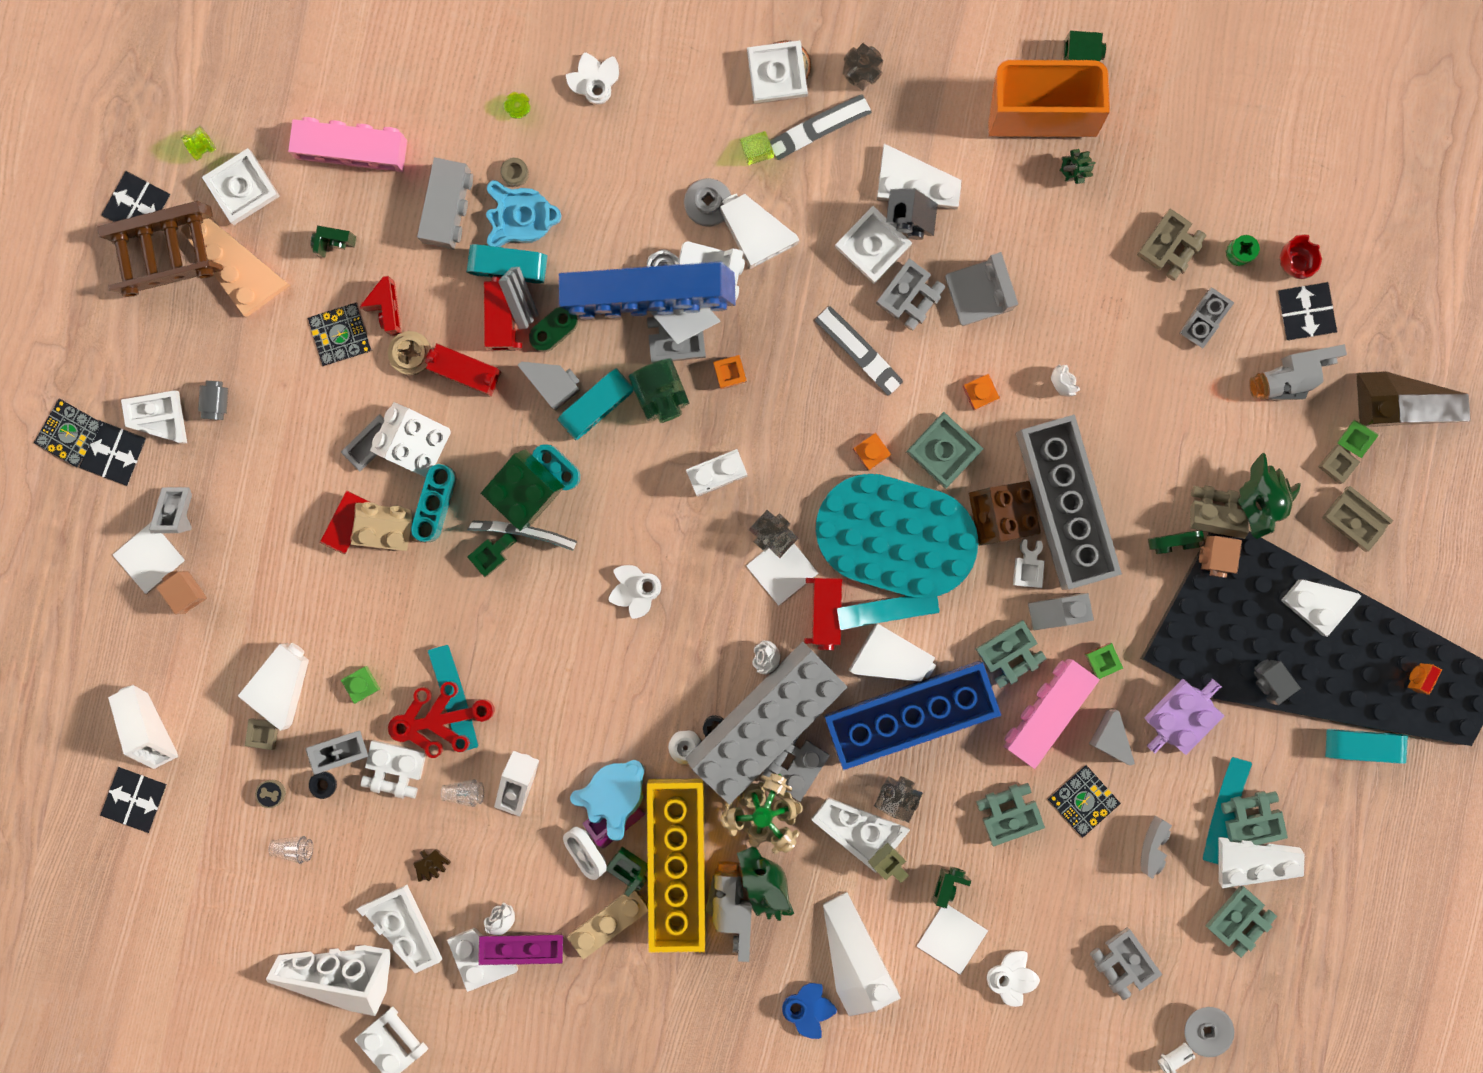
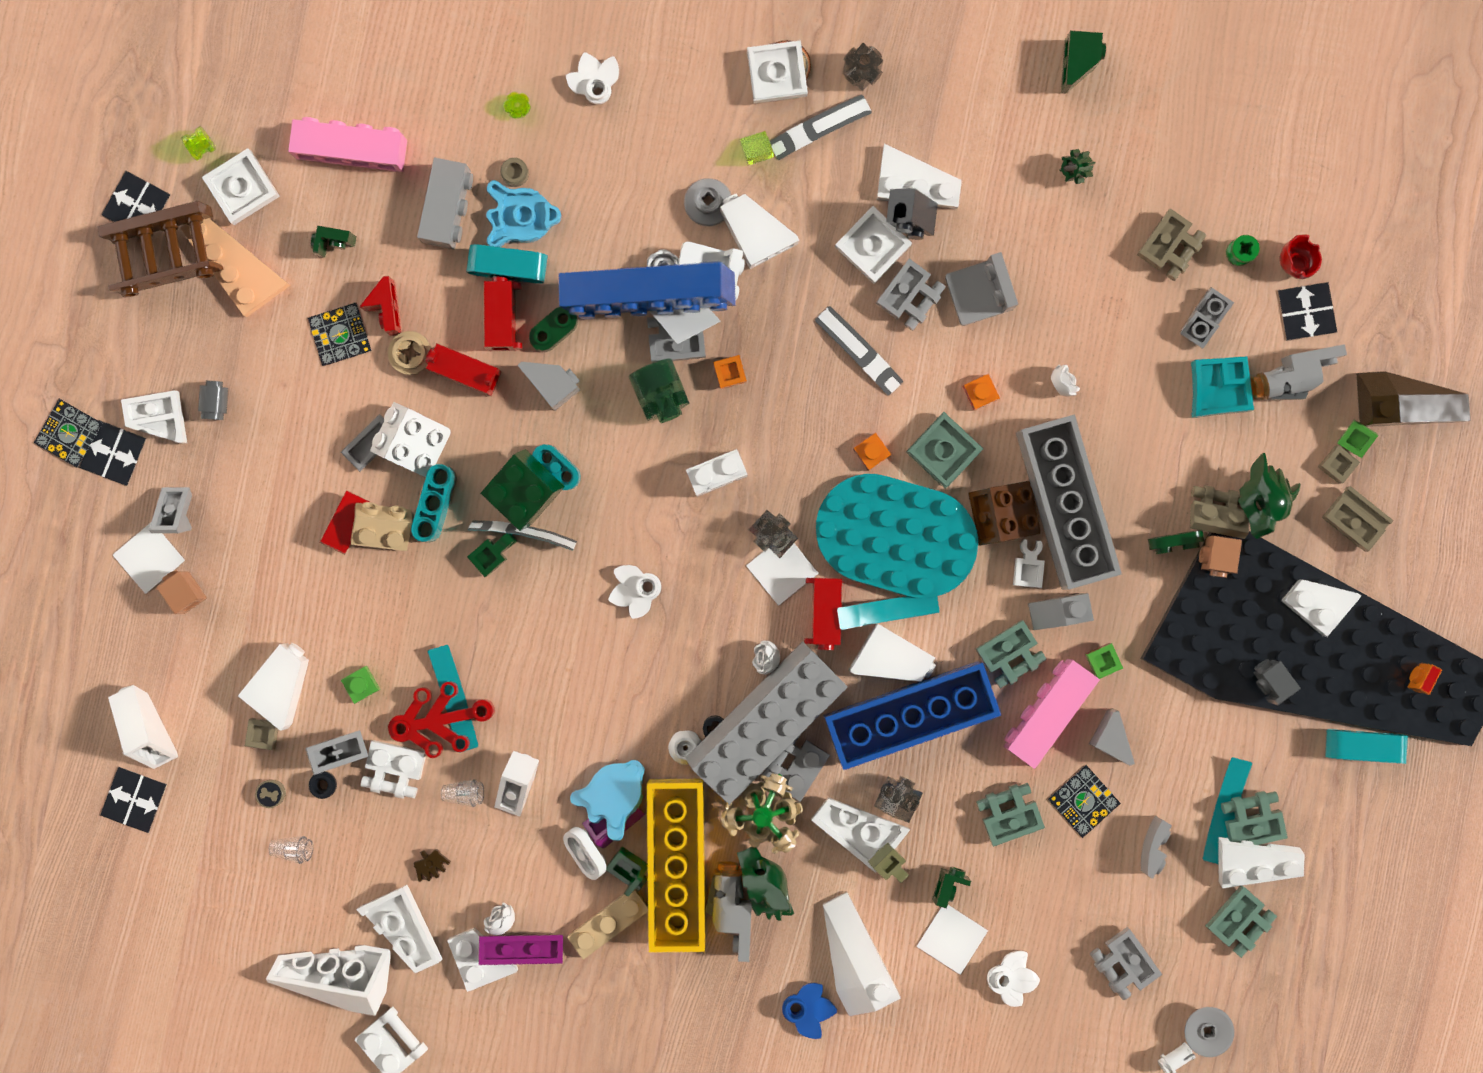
light grey tile [499,267,539,329] -> none
teal beam [557,368,635,441] -> none
orange windscreen [988,60,1110,137] -> none
lavender plate [1144,679,1224,755] -> none
none -> teal plate [1191,356,1254,418]

